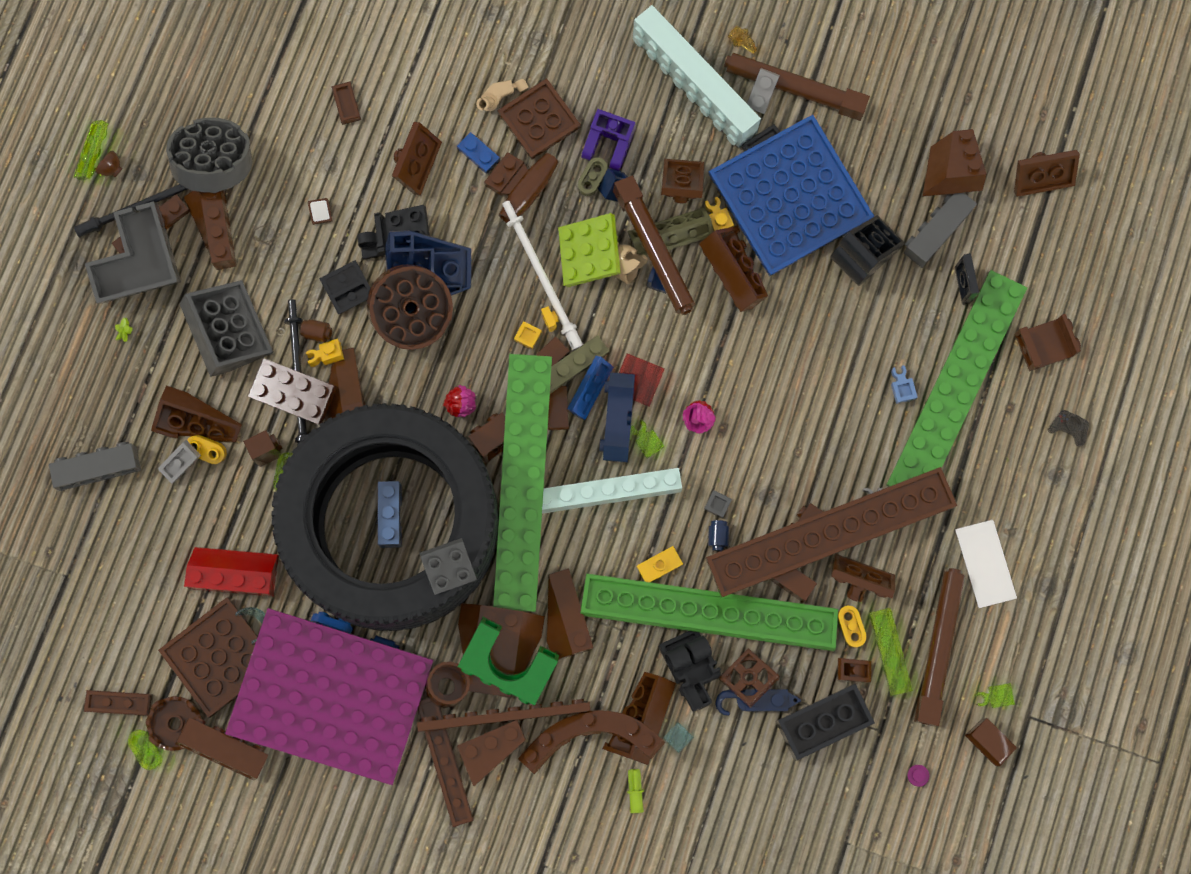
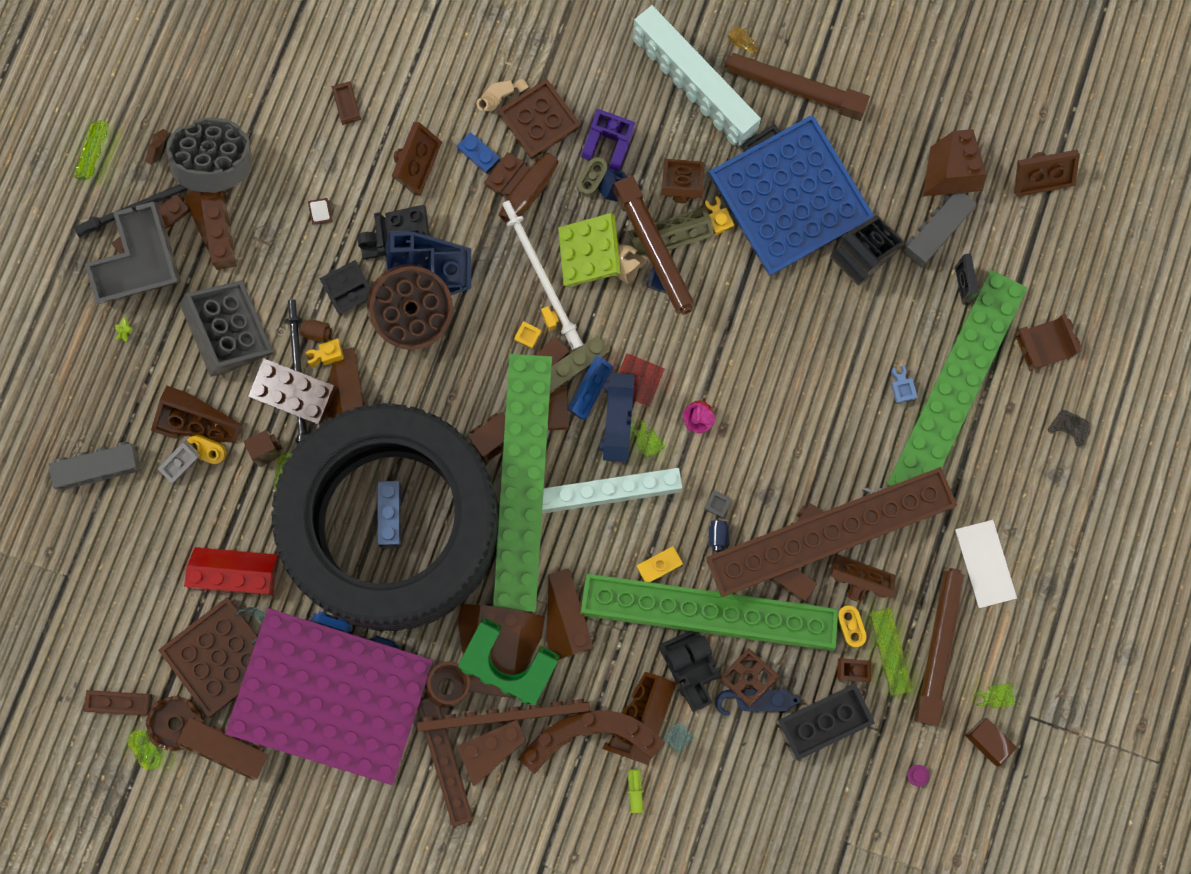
reddish brown brick [95,150,123,177] -> none
dark grey plate [419,538,477,595] -> none
piece [443,385,476,417] -> none
reddish brown wedge [699,226,768,312] -> none
light grey plate [747,68,780,114] -> none
none -> reddish brown slope [145,129,168,165]

